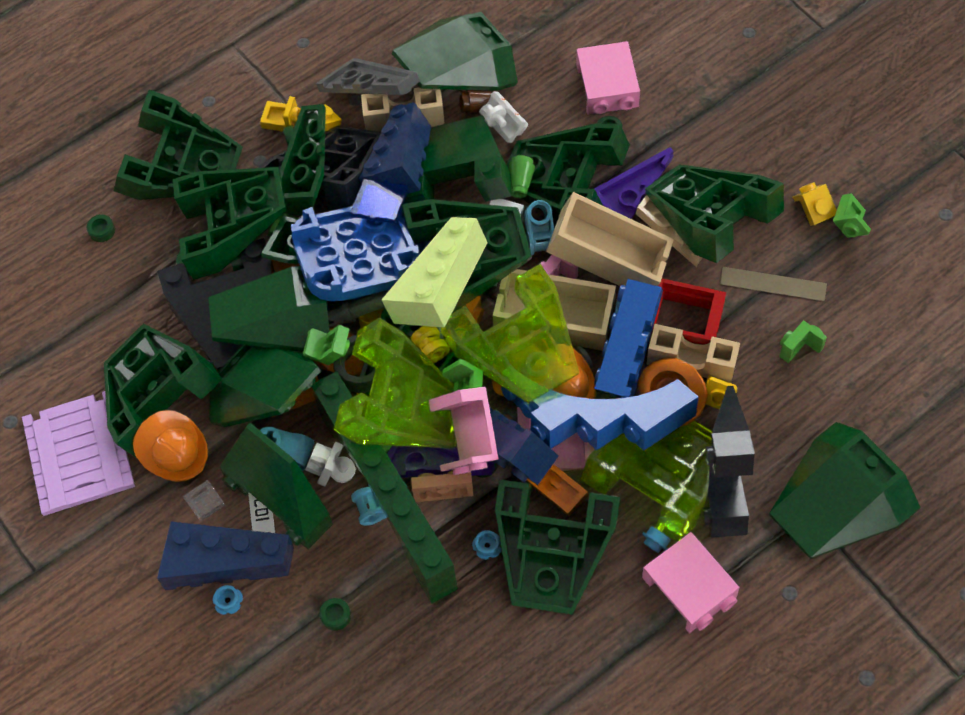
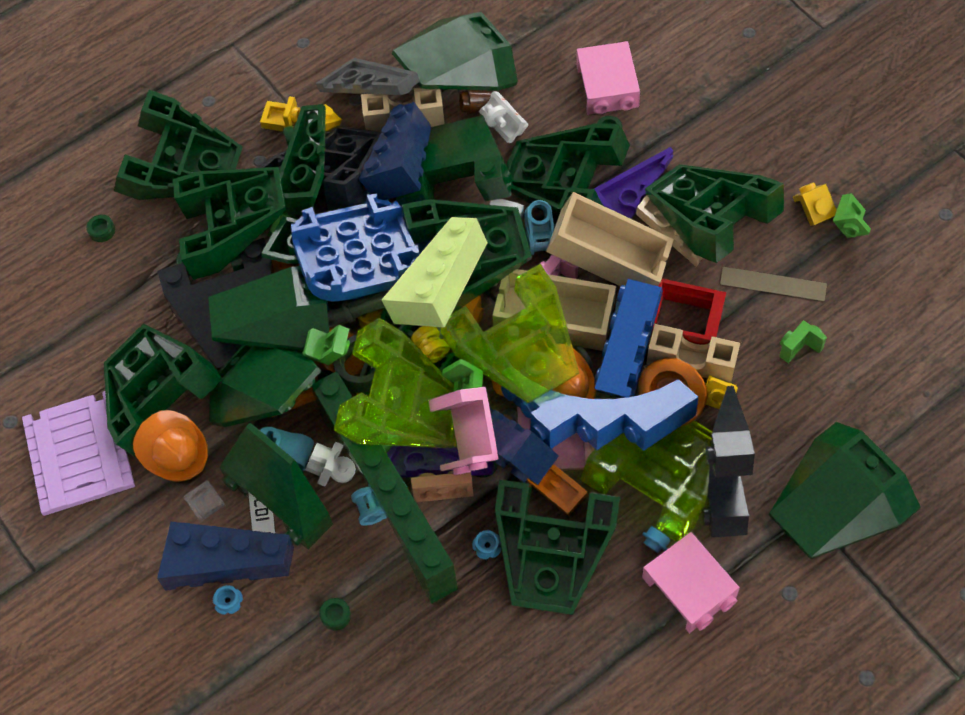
clear blue piece [350,179,408,224] -> none
bright green cone [508,155,535,198] -> none

